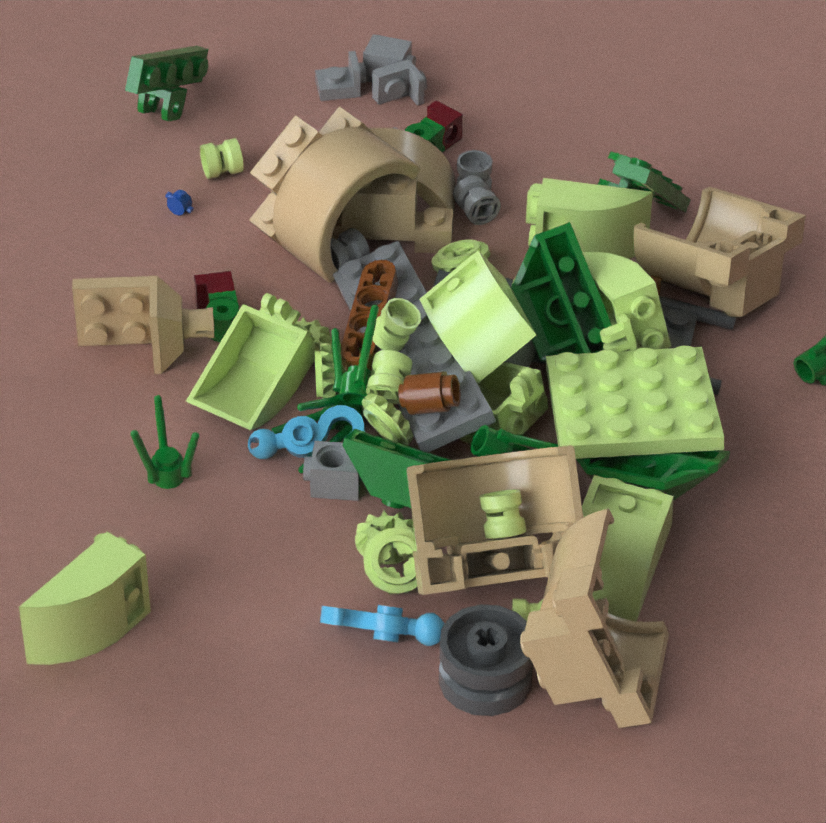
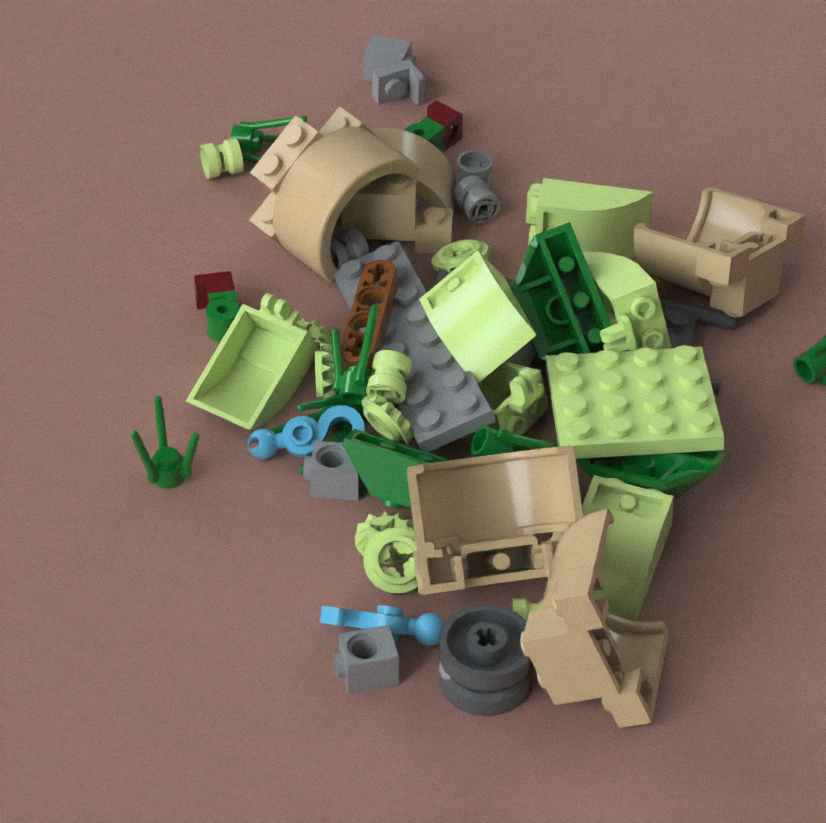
yellowish green piece [19,532,151,665] -> none
tan plate [72,276,214,374] -> none
green plate [125,45,209,122] -> none
blue piece [165,190,194,216] -> none
light grey bracket [315,51,366,101] -> none
yellowish green wheel [373,298,421,351] -> none
dark orange brick [398,371,461,415] -> none
yellowish green wheel [479,489,526,539] -> none
green plate [597,151,691,213] -> none
none -> green plant [230,116,308,163]
none -> light grey brick [332,625,399,694]

